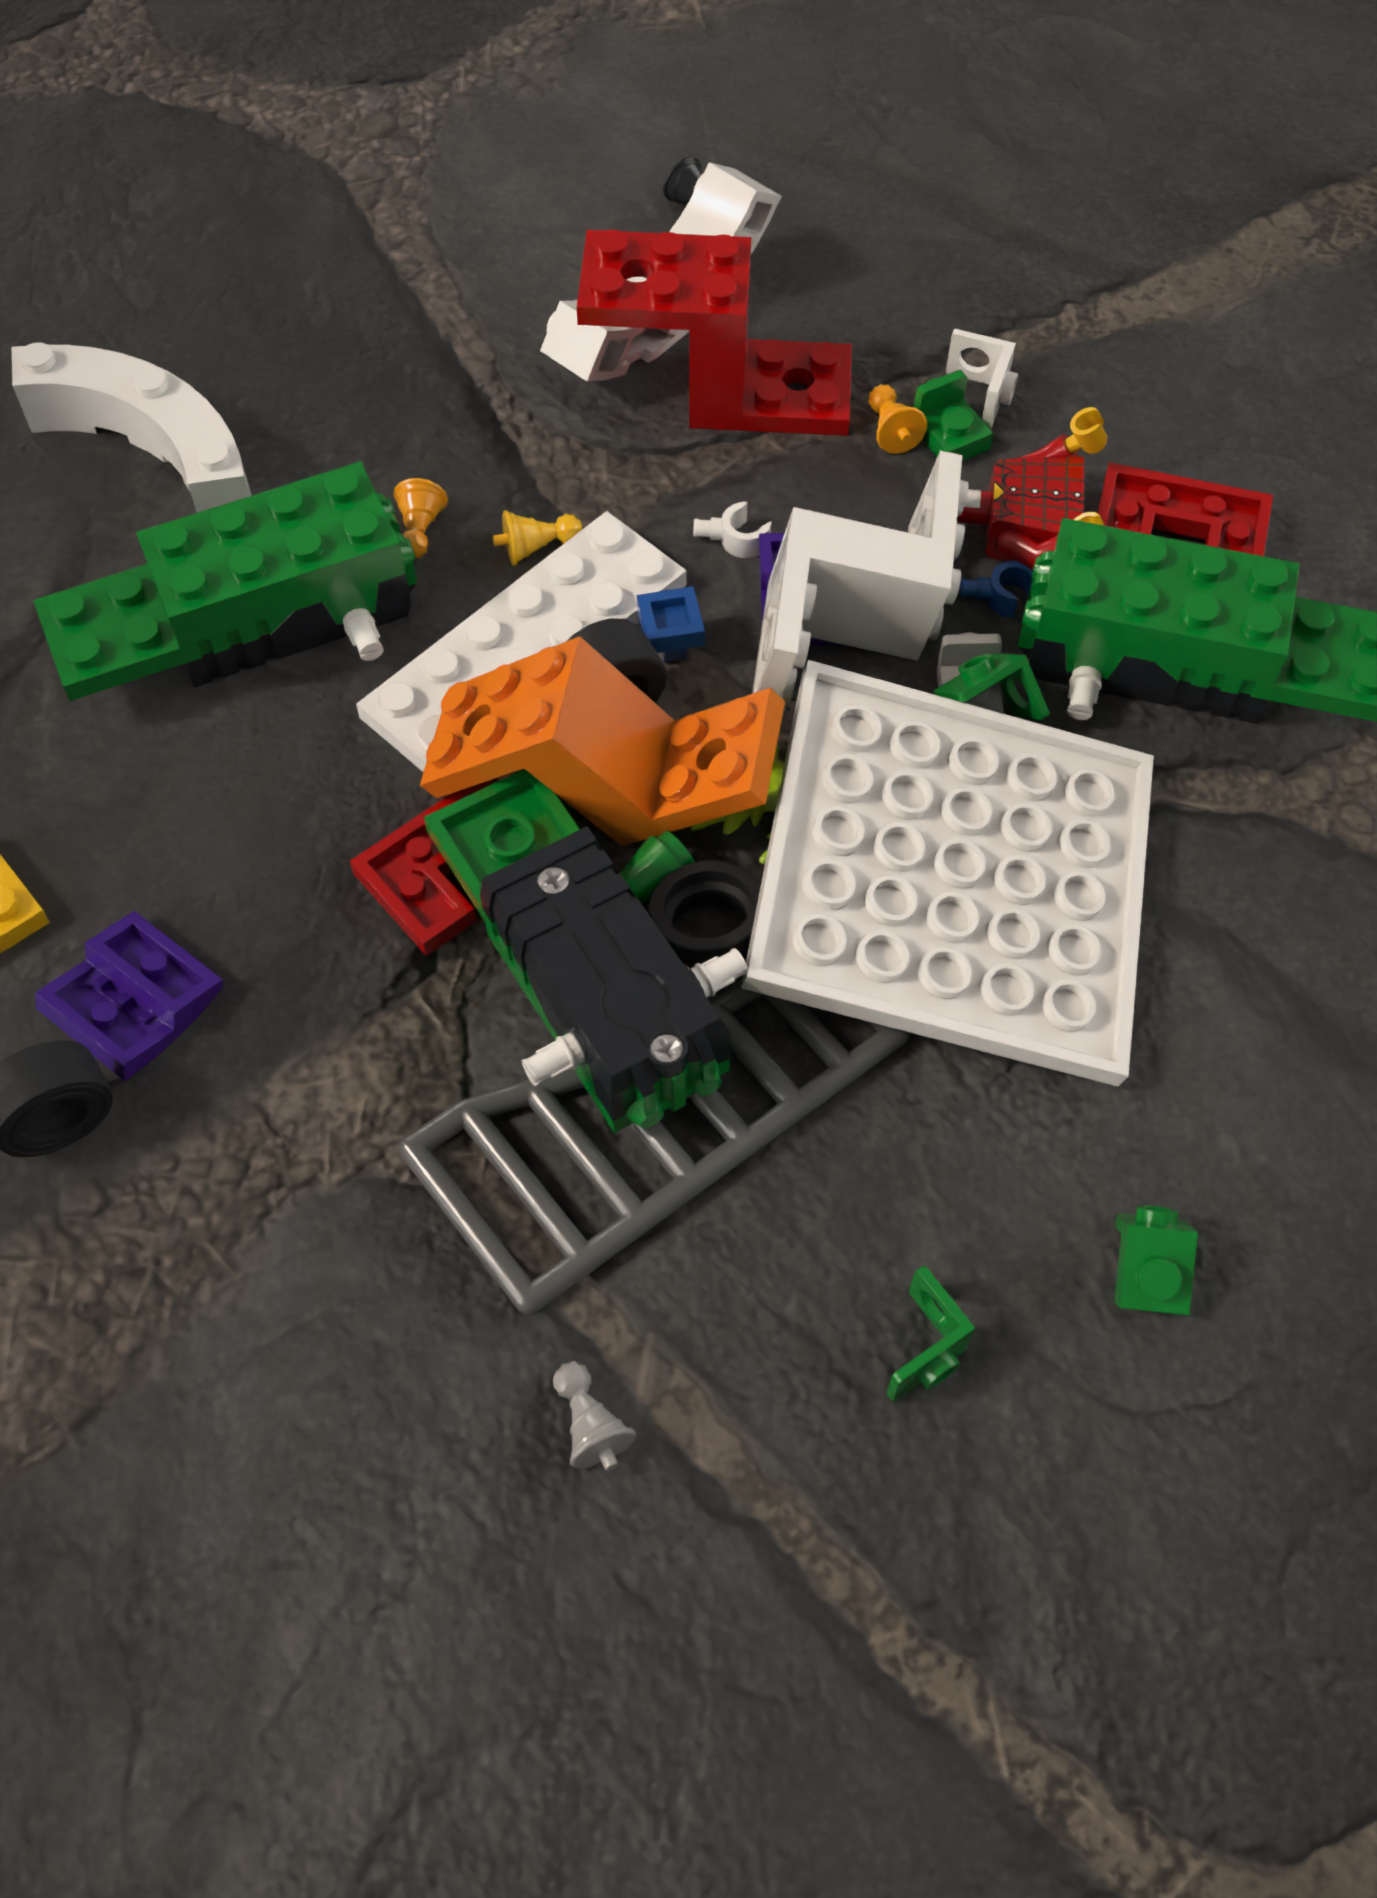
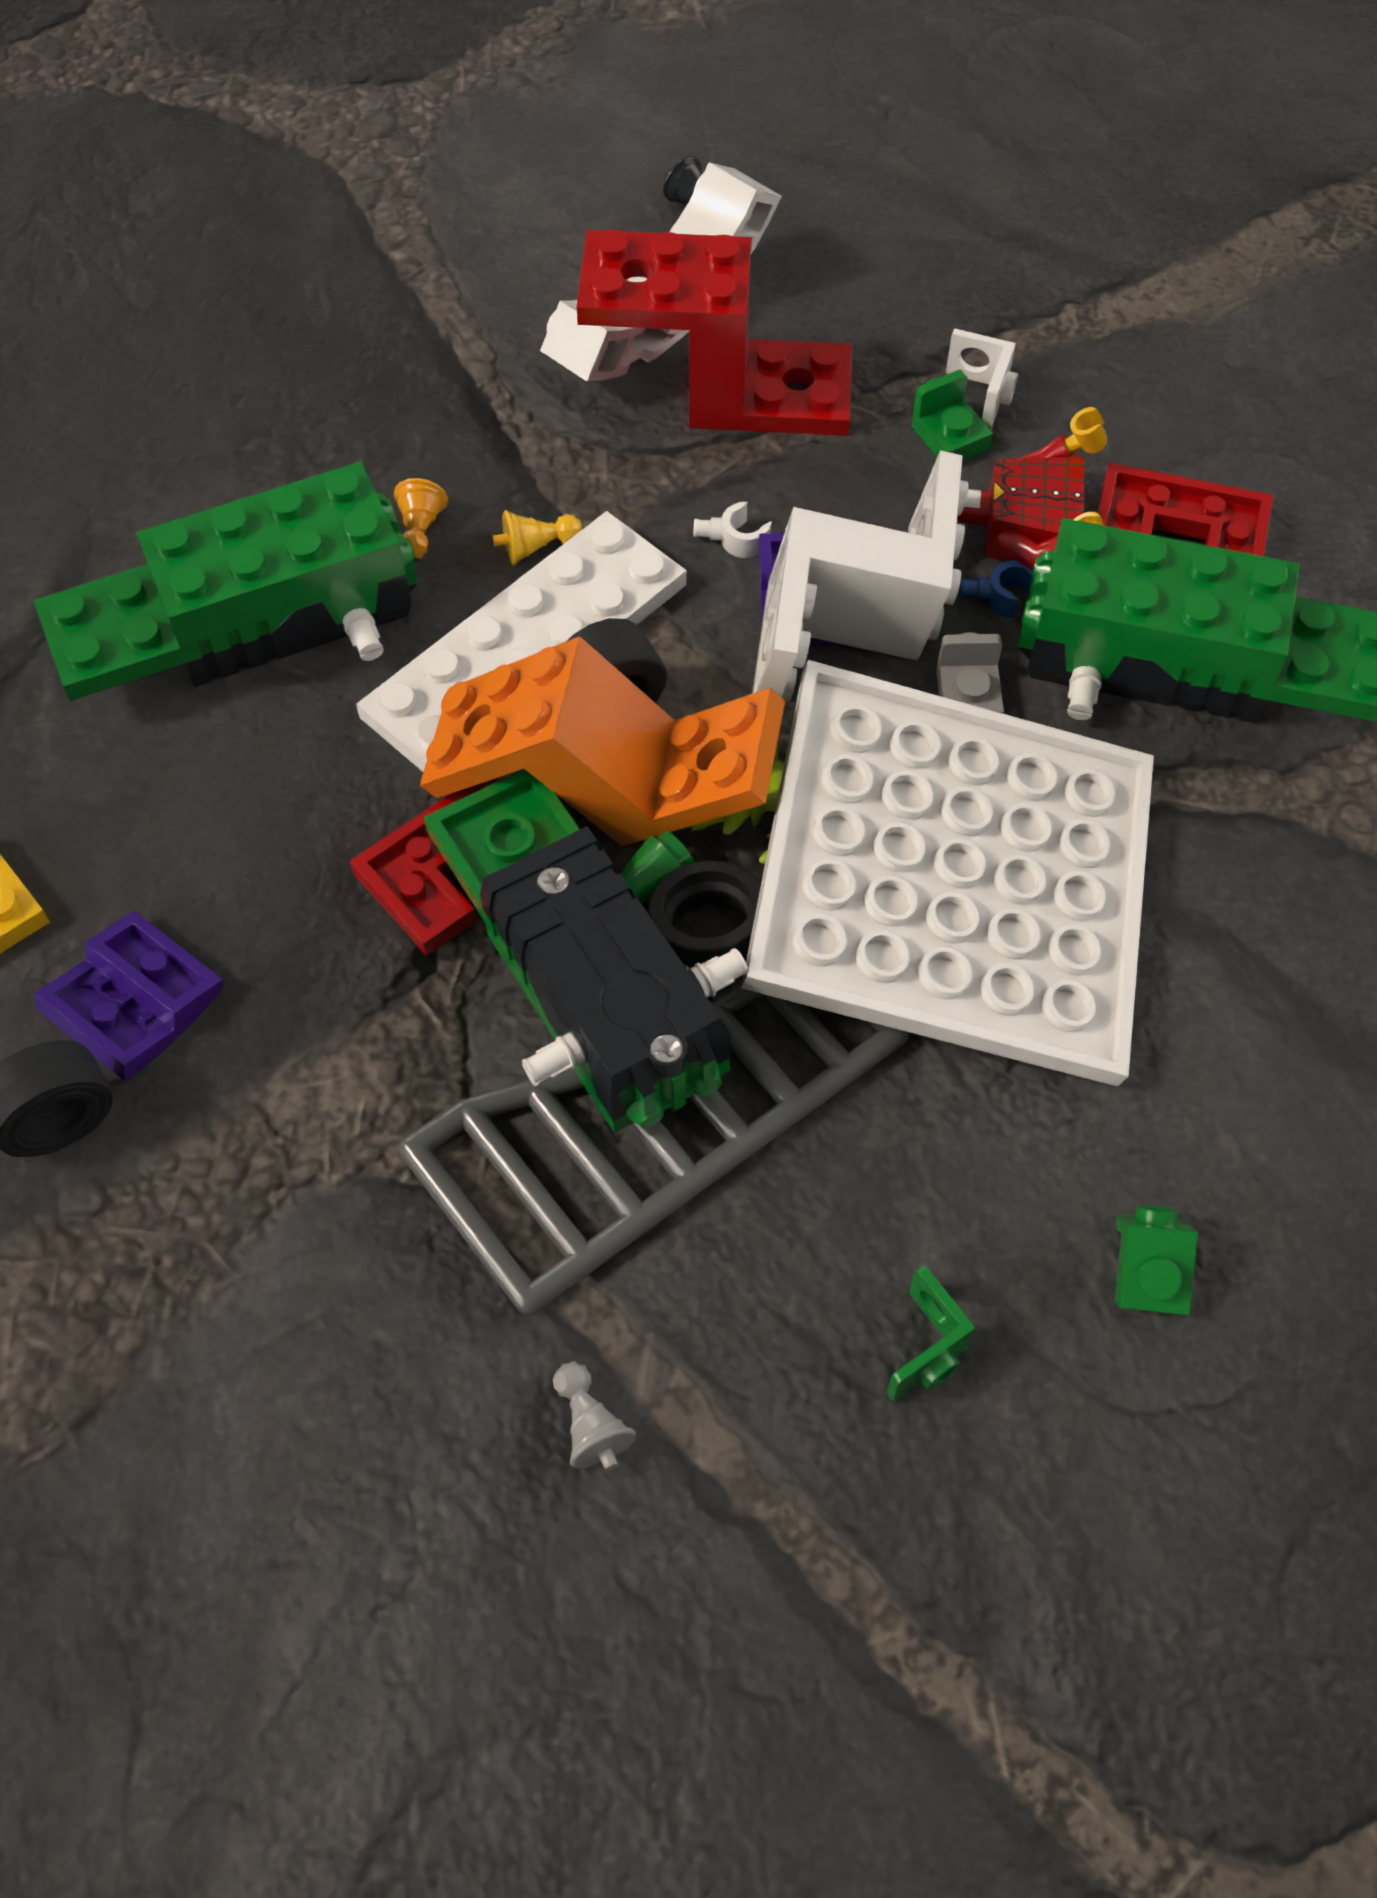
white brick [11,343,252,513] -> none
blue tile [637,586,705,662] -> none
light orange piece [868,384,927,454] -> none
green bracket [934,653,1050,720] -> none

